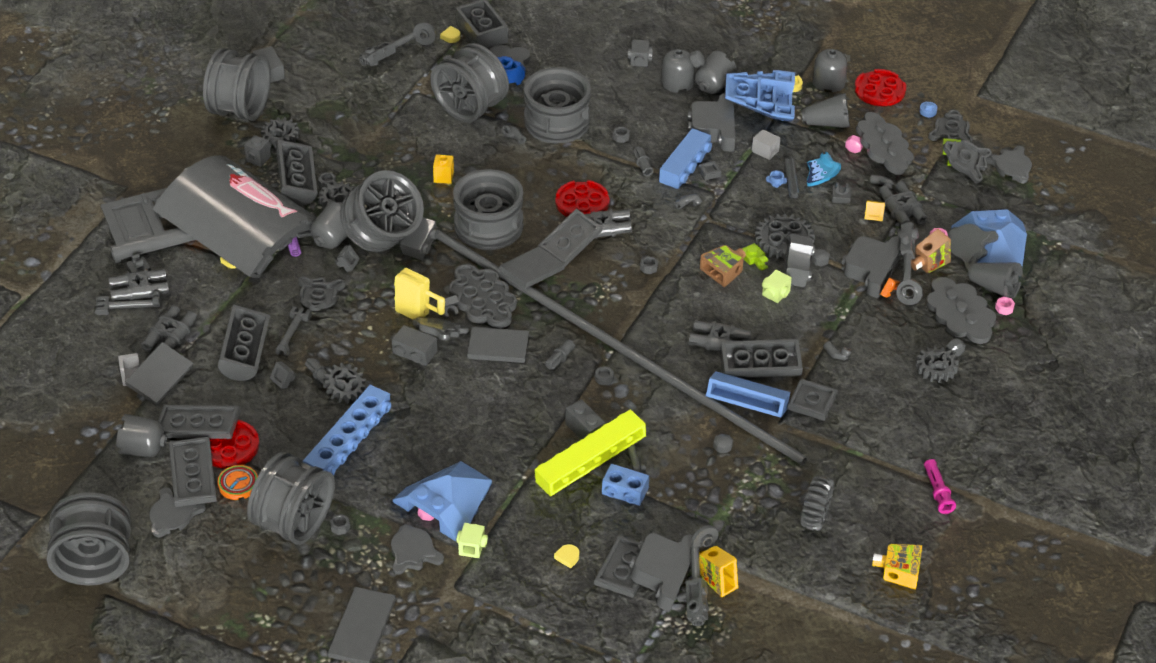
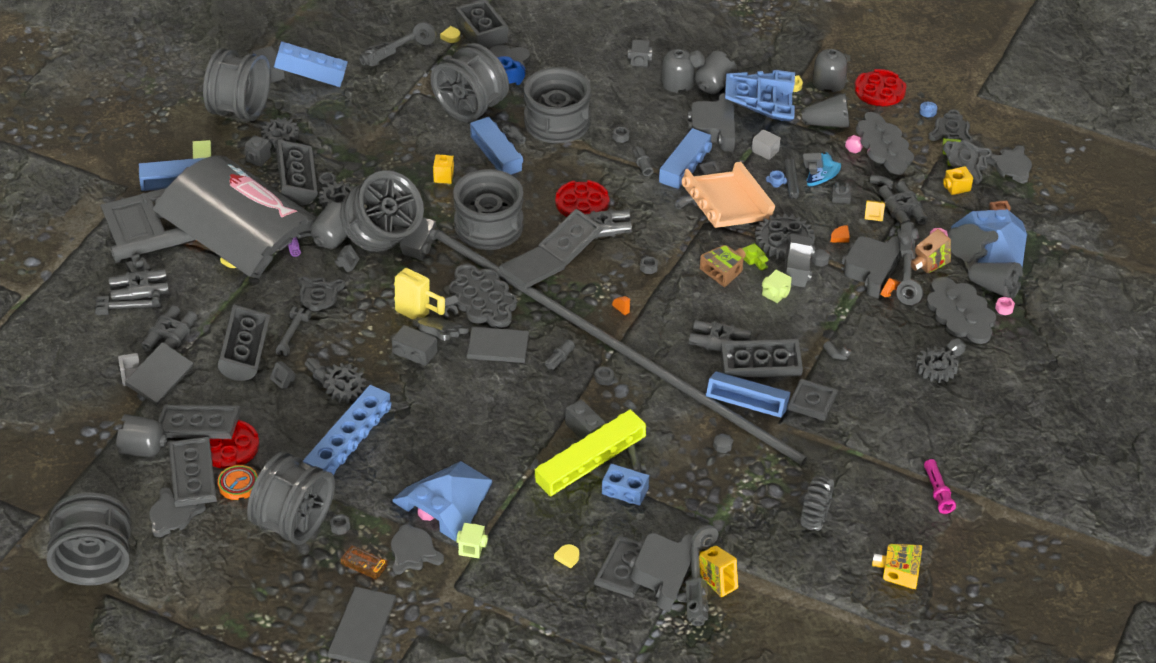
none -> medium blue brick [139,158,205,191]
none -> yellowish green tile [193,140,211,159]
none -> medium blue brick [274,41,348,87]
none -> clear orange tile [340,545,388,580]
none -> medium blue brick [470,117,523,175]
none -> orange tile [612,296,630,315]
none -> light nougat panel [682,162,775,228]
none -> dark grey tile [803,153,823,174]
none -> orange tile [831,225,850,243]
none -> yellow brick [943,166,973,195]
none -> nougat tile [989,200,1010,211]

